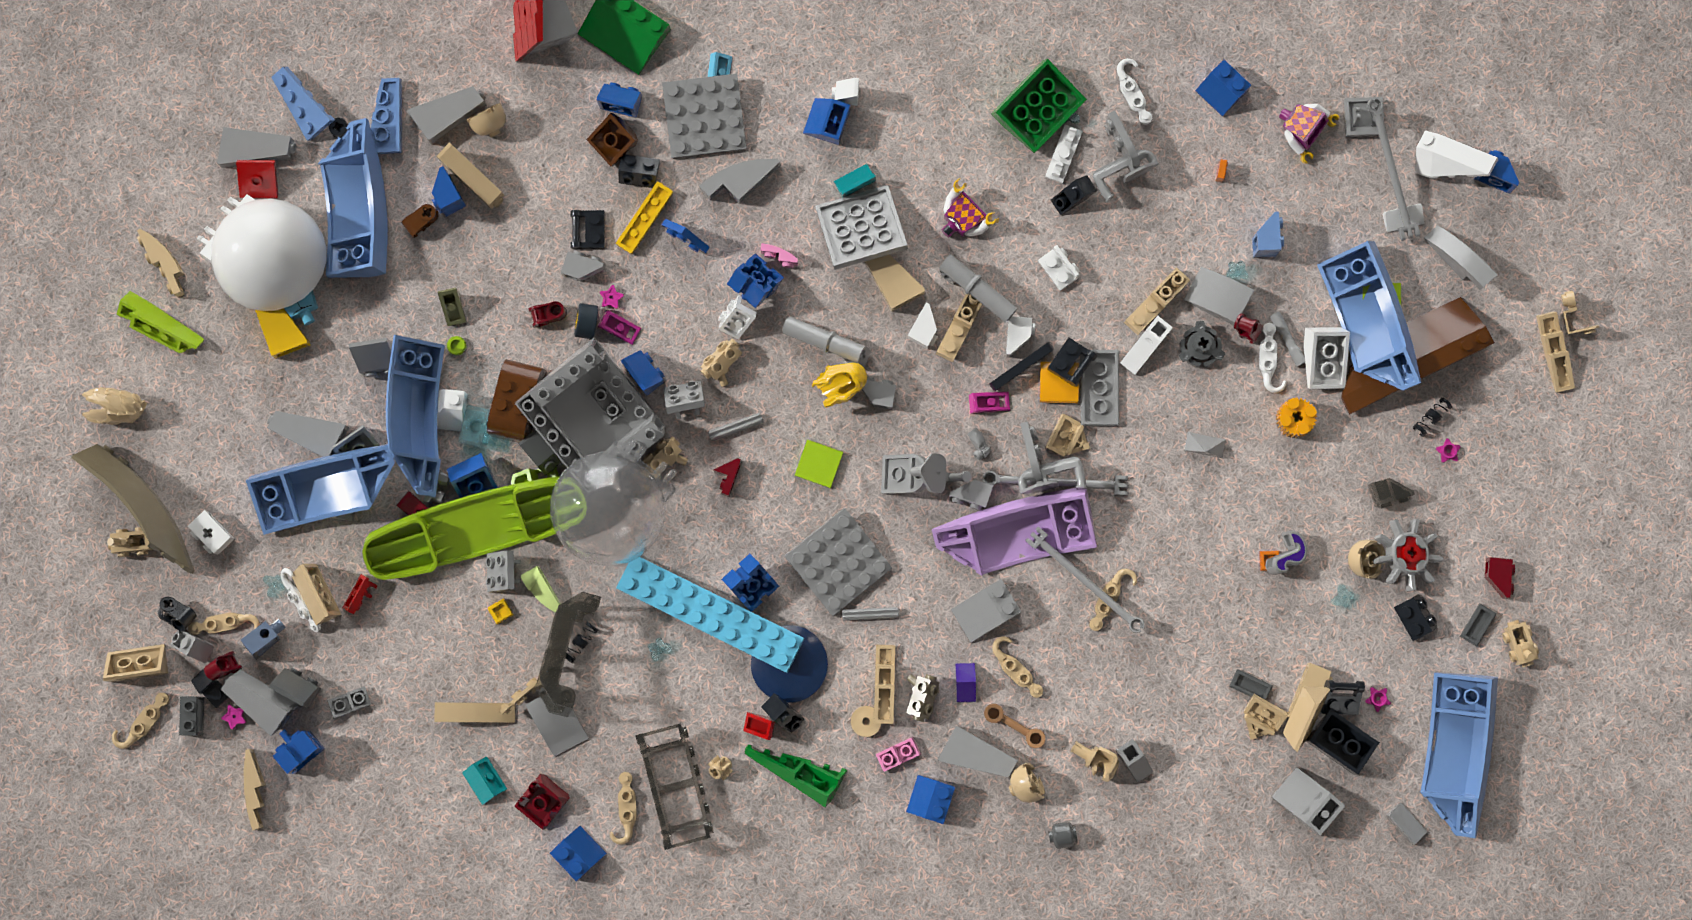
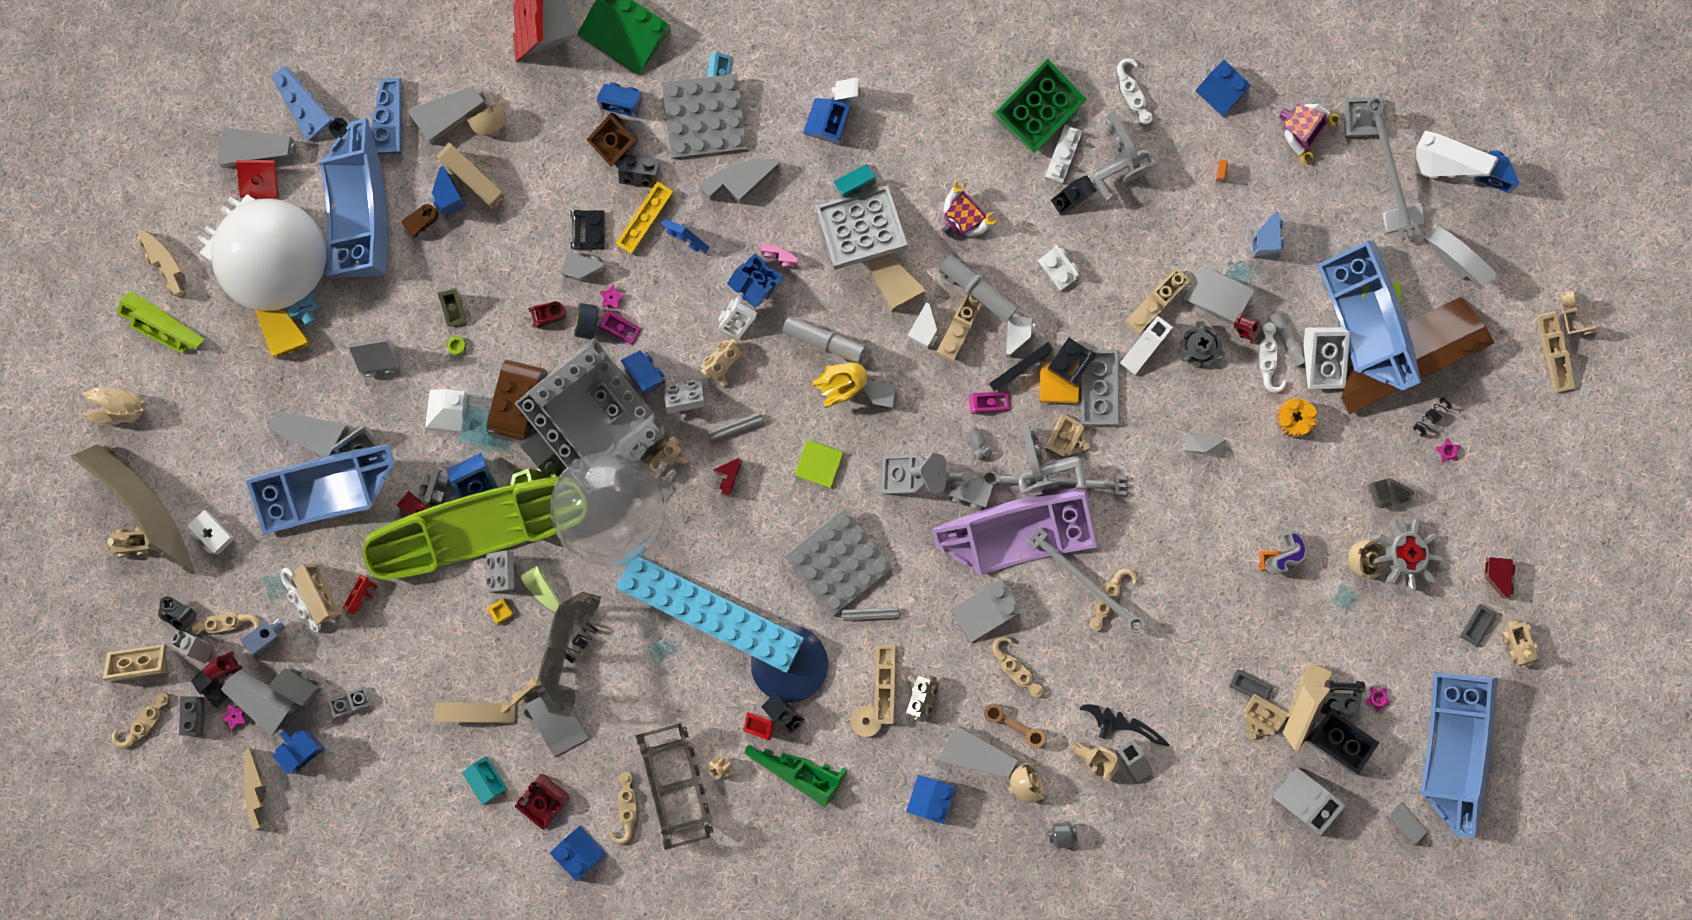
medium blue slope [386,335,445,497] -> none
blue brick [721,553,780,612] -> none
bright pink slope [876,737,921,772] -> none
dark purple slope [955,663,976,702] -> none
black bracket [1394,594,1438,641] -> none
none -> black piece [1080,704,1169,746]

